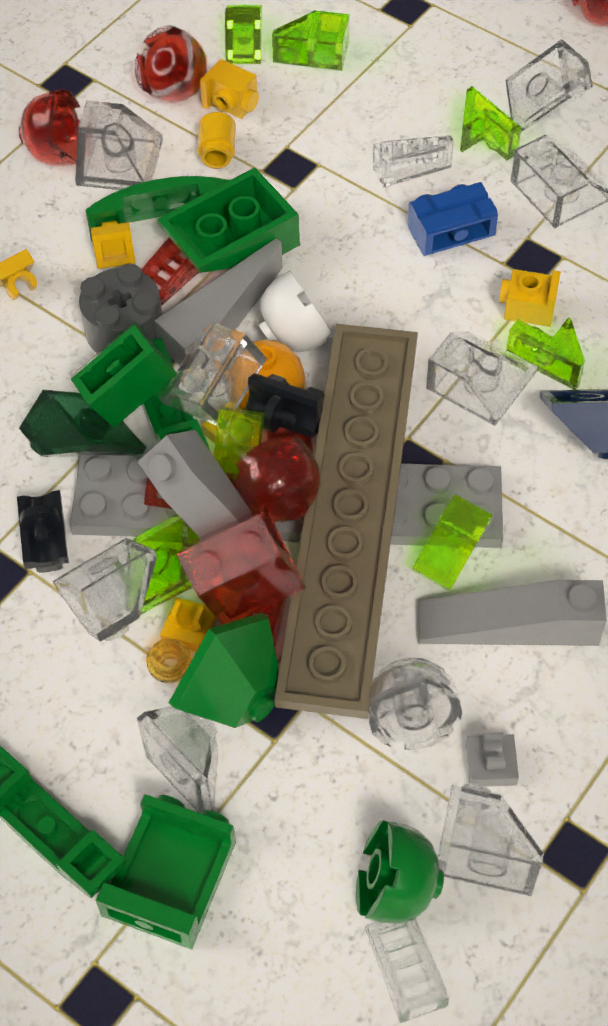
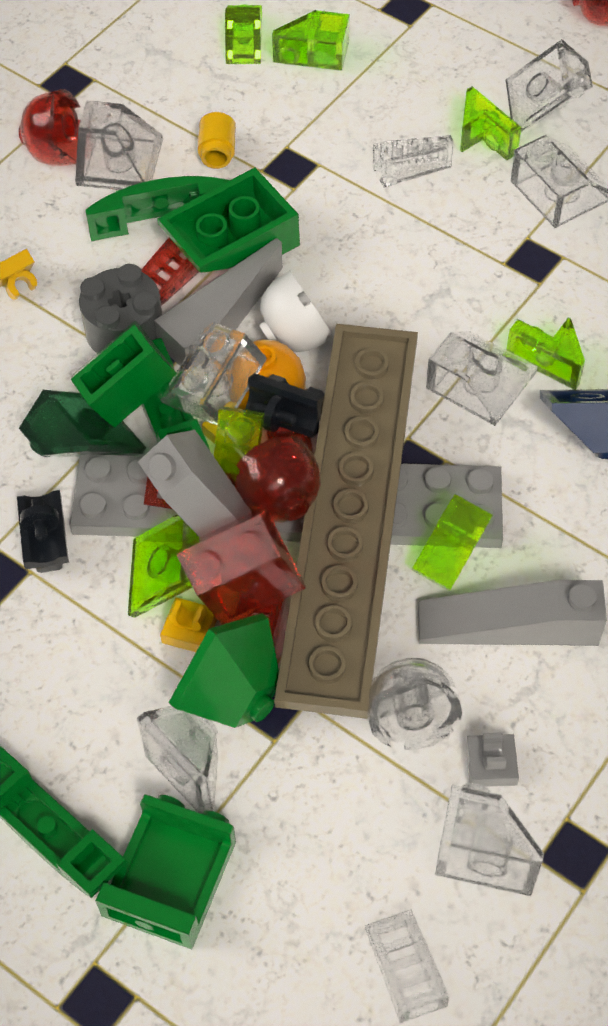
clear slope [52,538,157,642] -> none
yellow tile [90,220,136,269] -> none
clear red cylinder [135,25,208,103] -> none
clear yellow plate [146,638,192,683] -> none
yellow brick [200,59,259,119] -> none
green cylinder [356,820,444,924] -> none
blue brick [408,182,498,256] -> none
yellow brick [499,269,561,327] -> none

